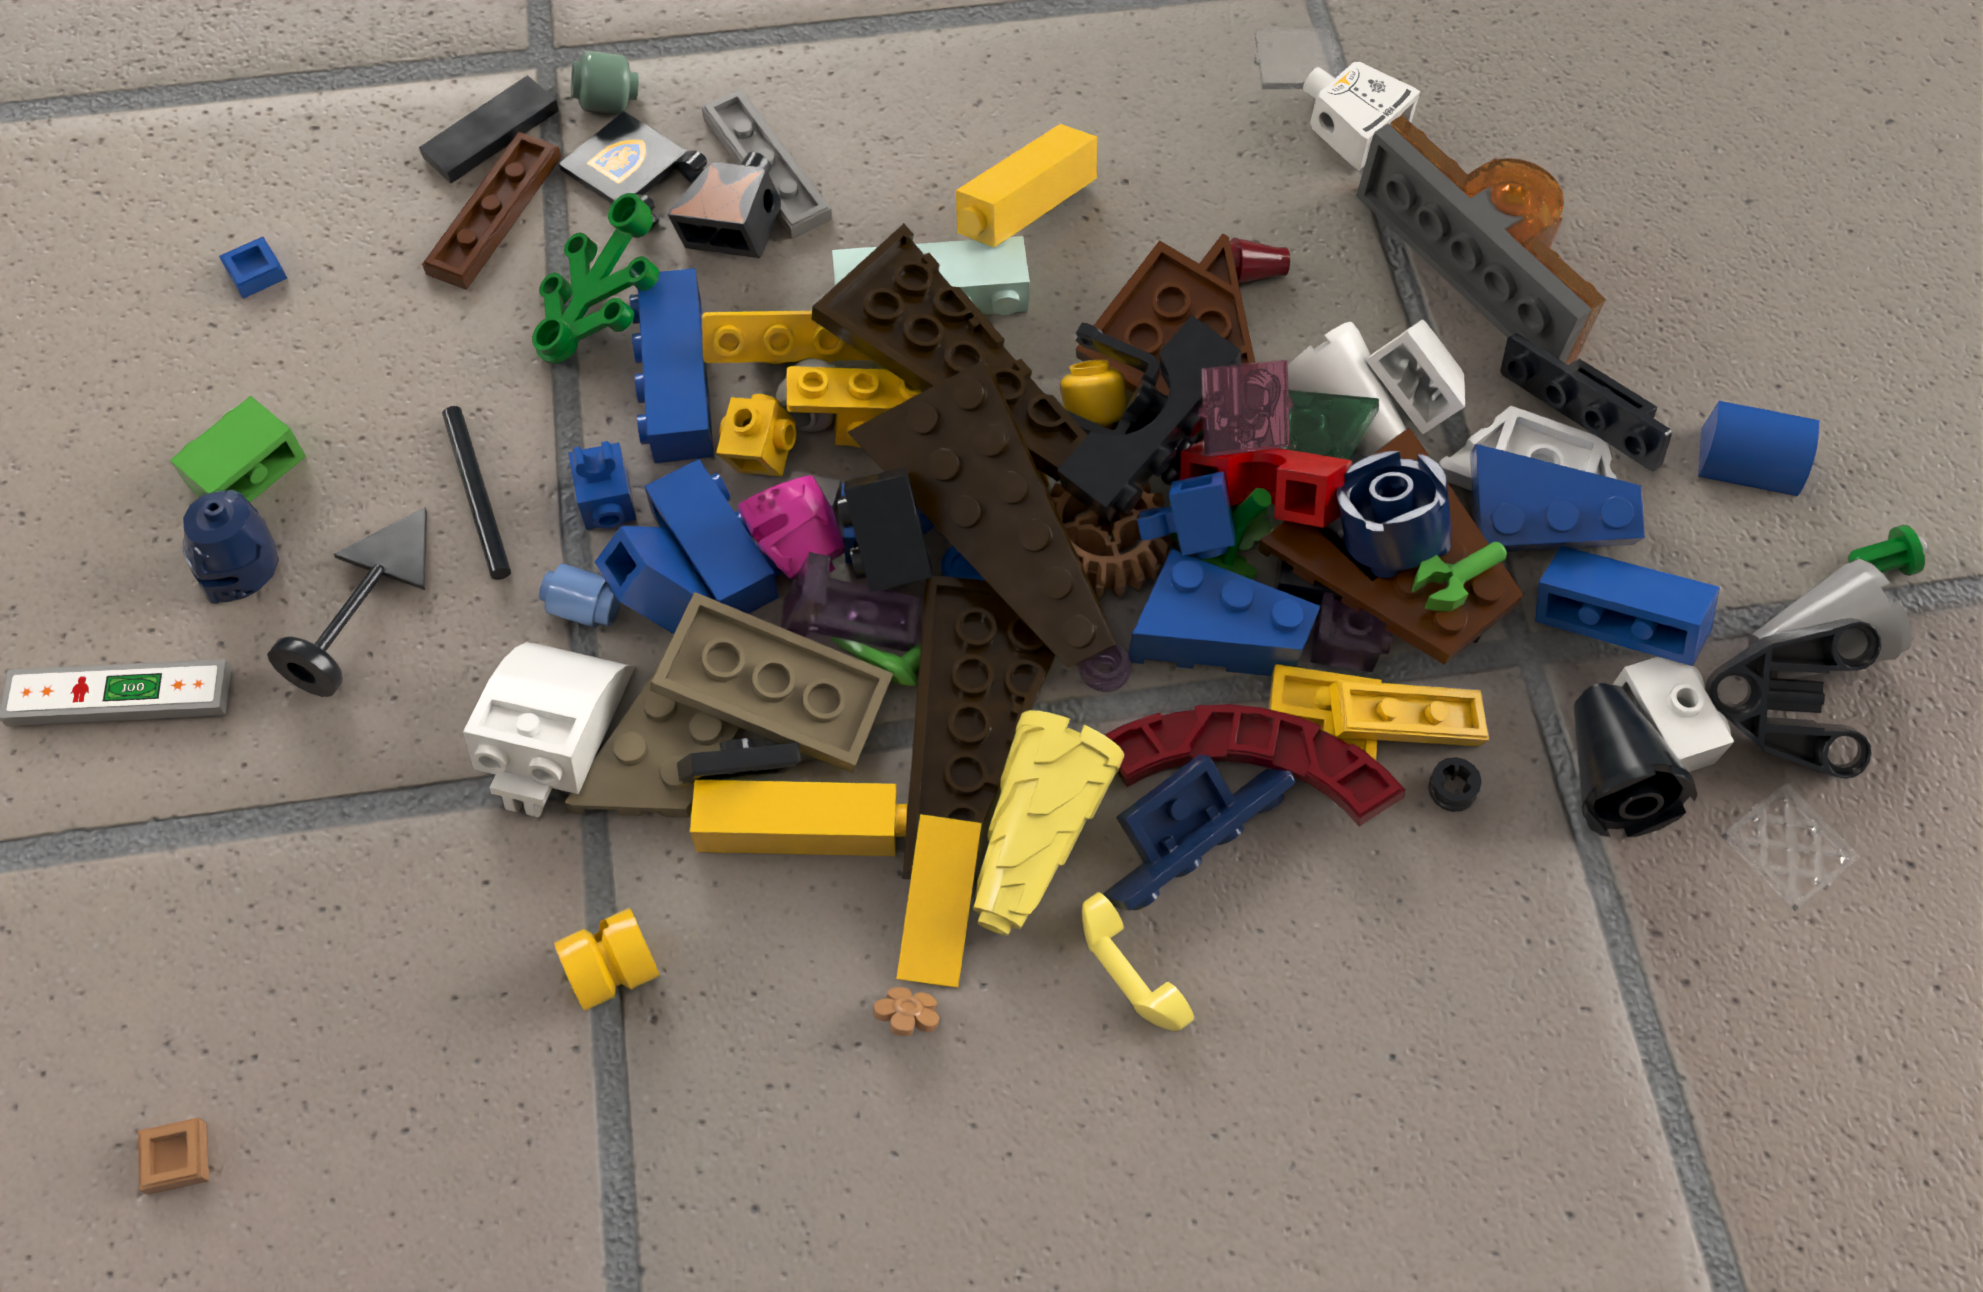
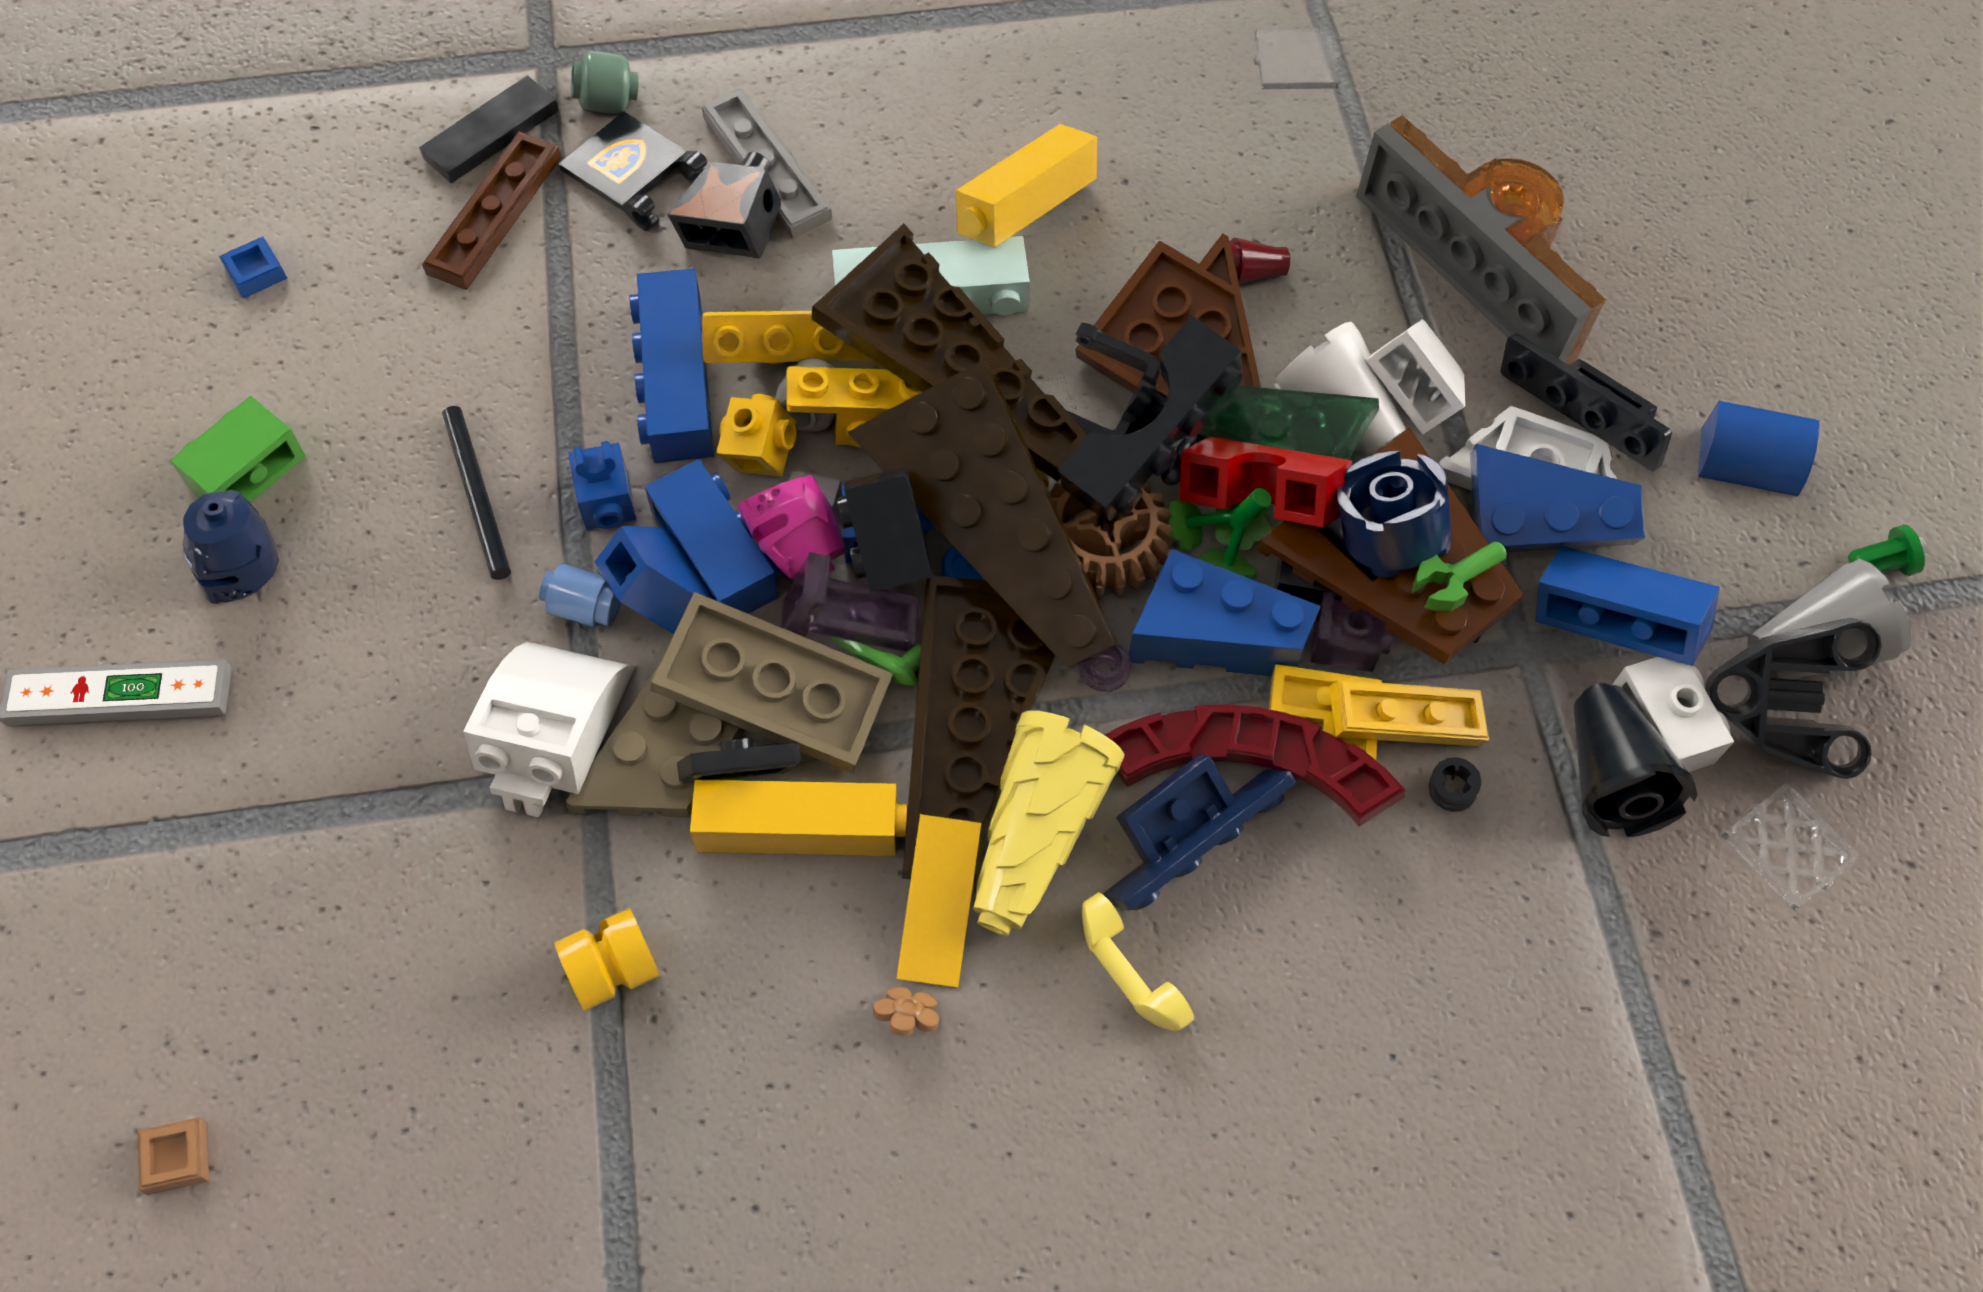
black piece [267,507,427,697] -> none
green plant [532,193,660,364] -> none
yellow head [1059,360,1127,430] -> none
blue brick [1137,471,1236,559] -> none
clear pink piece [1198,360,1293,456] -> none
white torso [1303,62,1420,171] -> none

